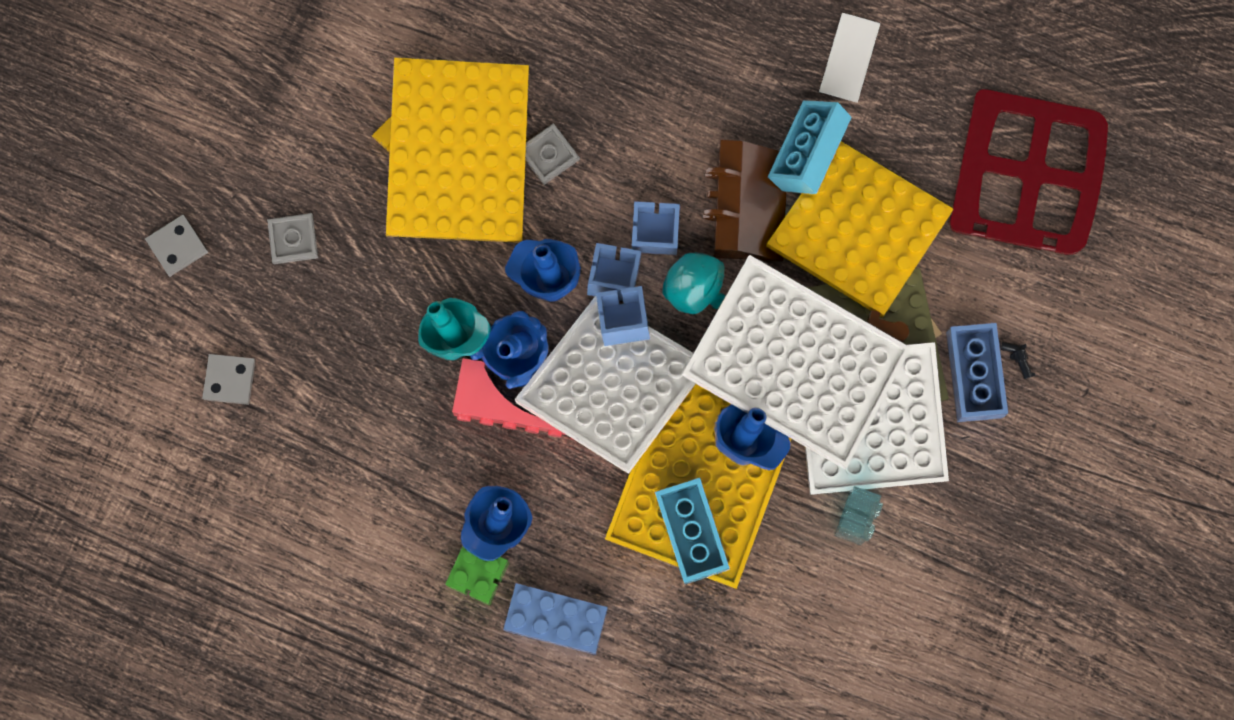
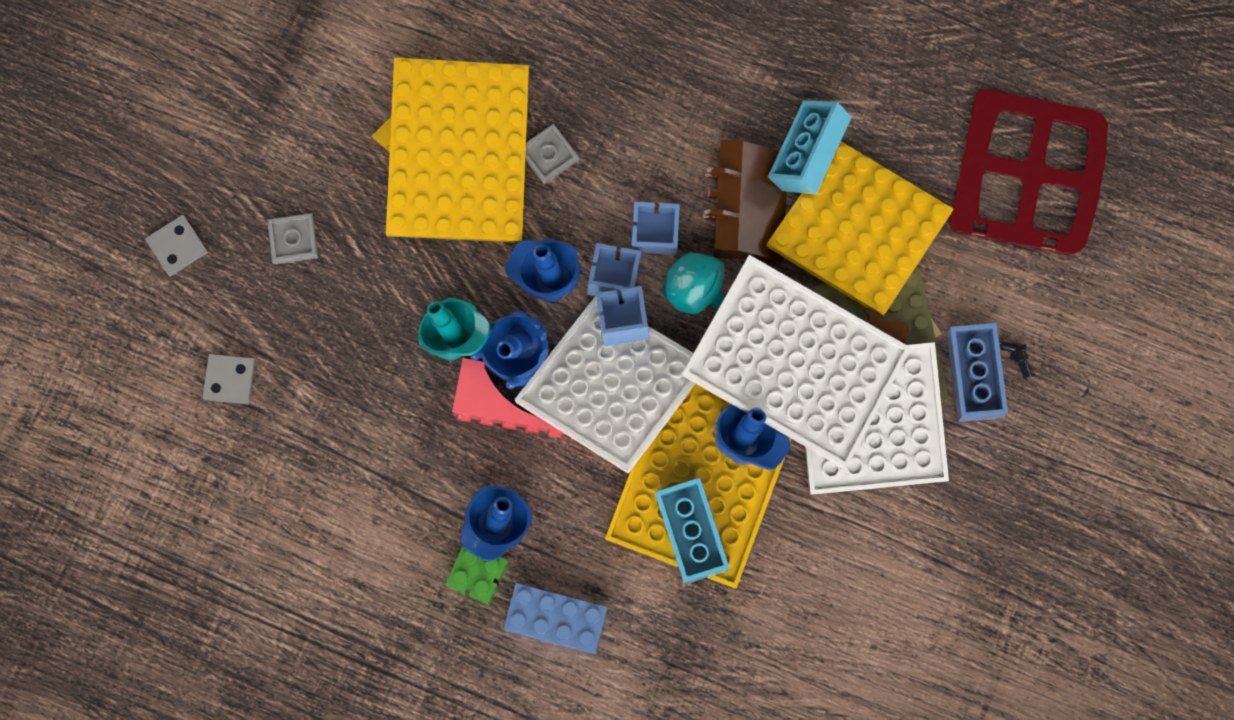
white sticker [819,13,880,103] -> none
clear light blue piece [834,486,883,546] -> none

